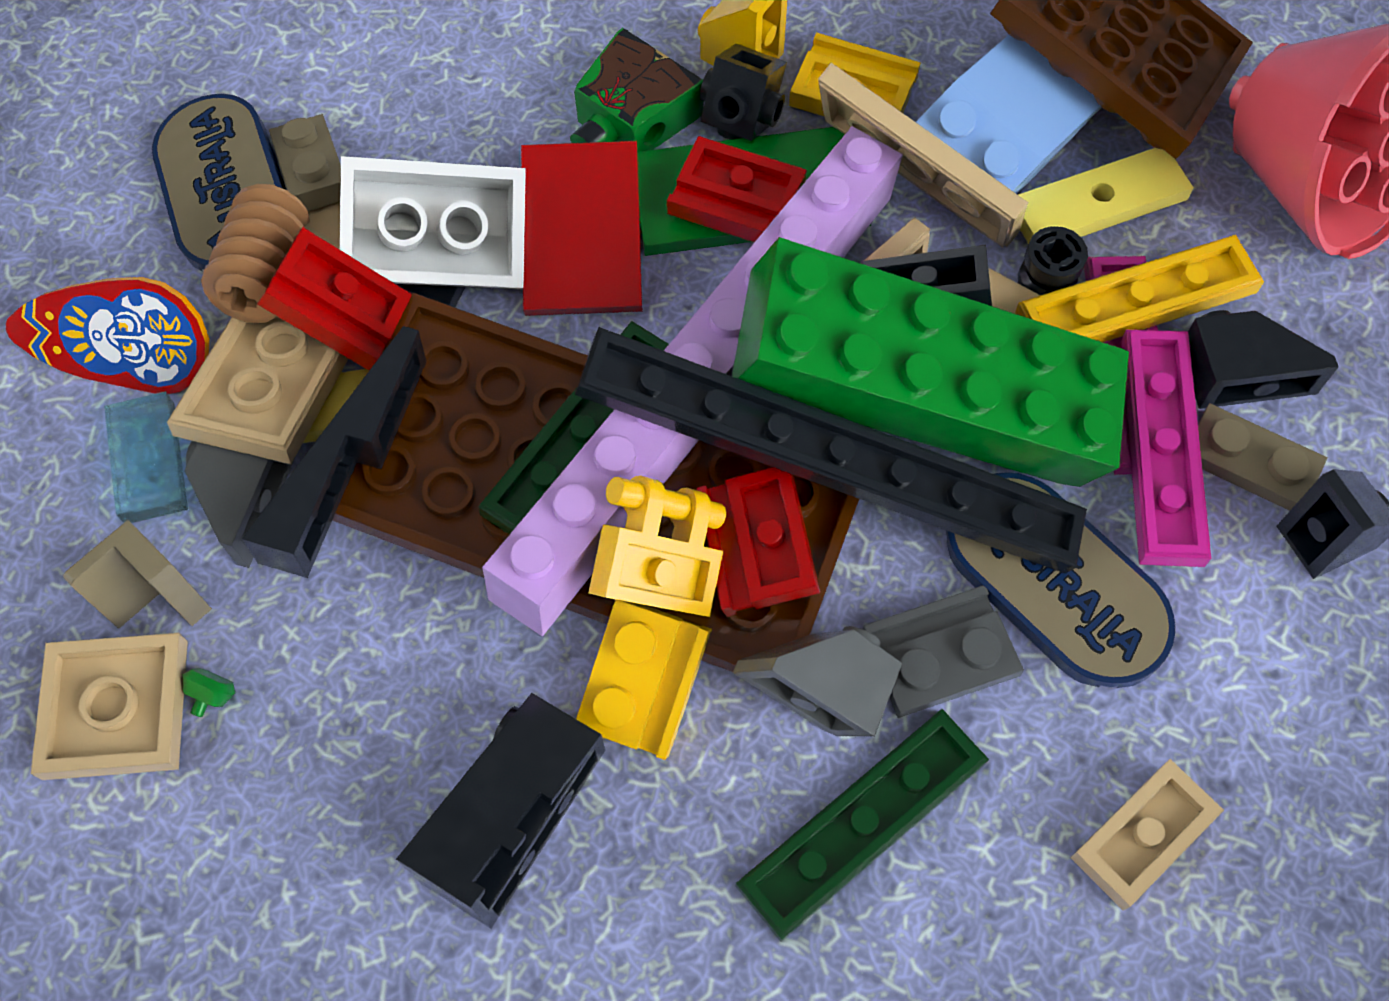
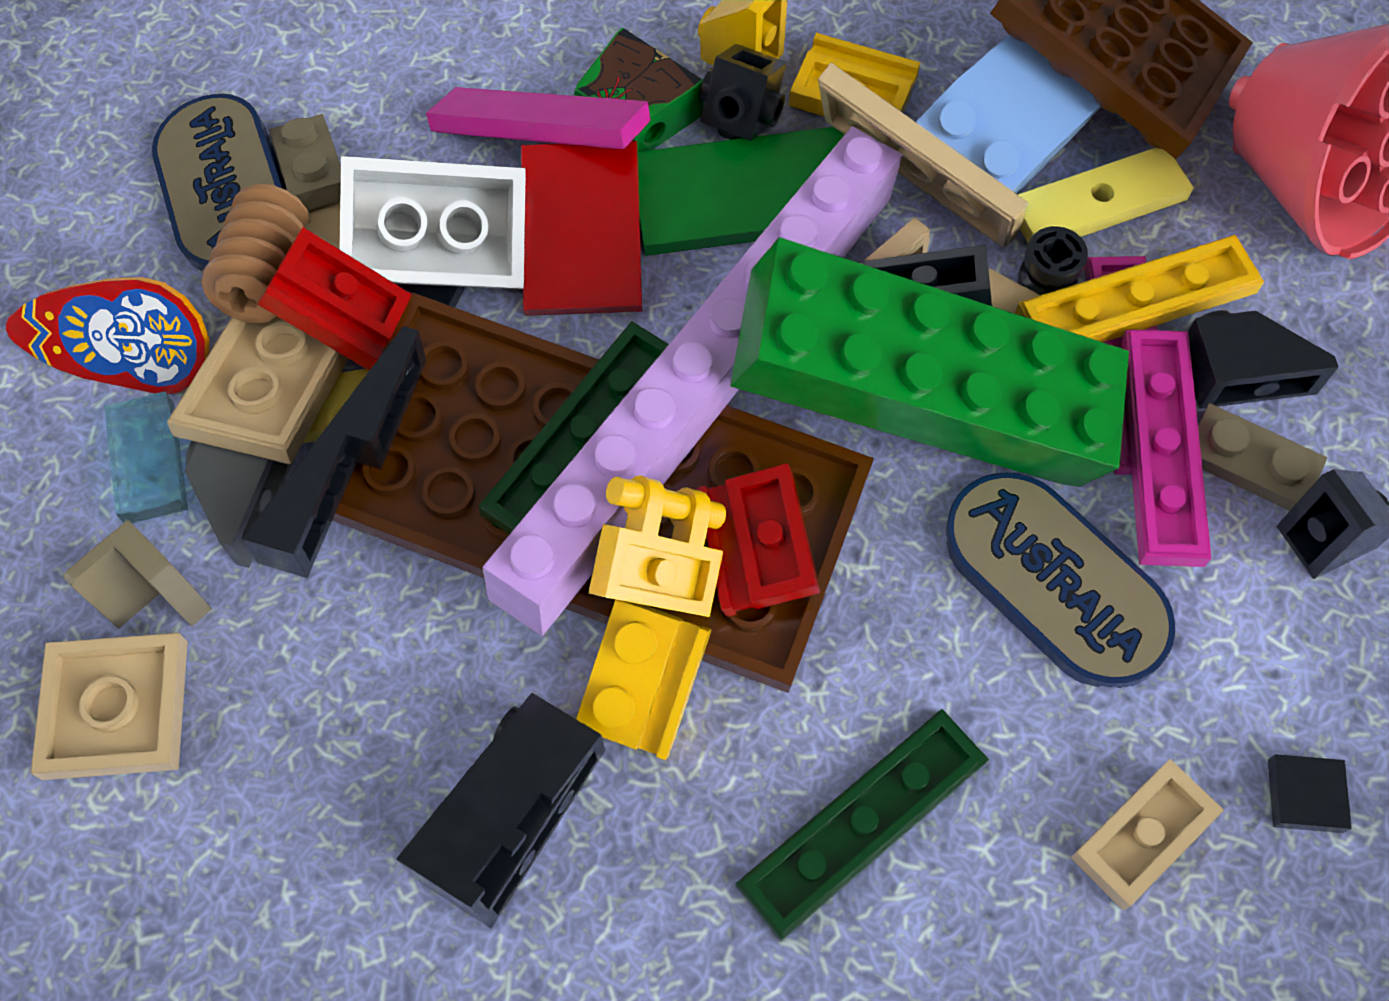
green rock [182,668,236,717] -> none
black tile [575,327,1087,573] -> none
red plate [667,136,807,242] -> none
dark grey slope [733,626,902,736] -> none
dark grey plate [863,585,1024,718] -> none
none -> dark pink tile [426,87,651,149]
none -> black tile [1268,754,1352,833]

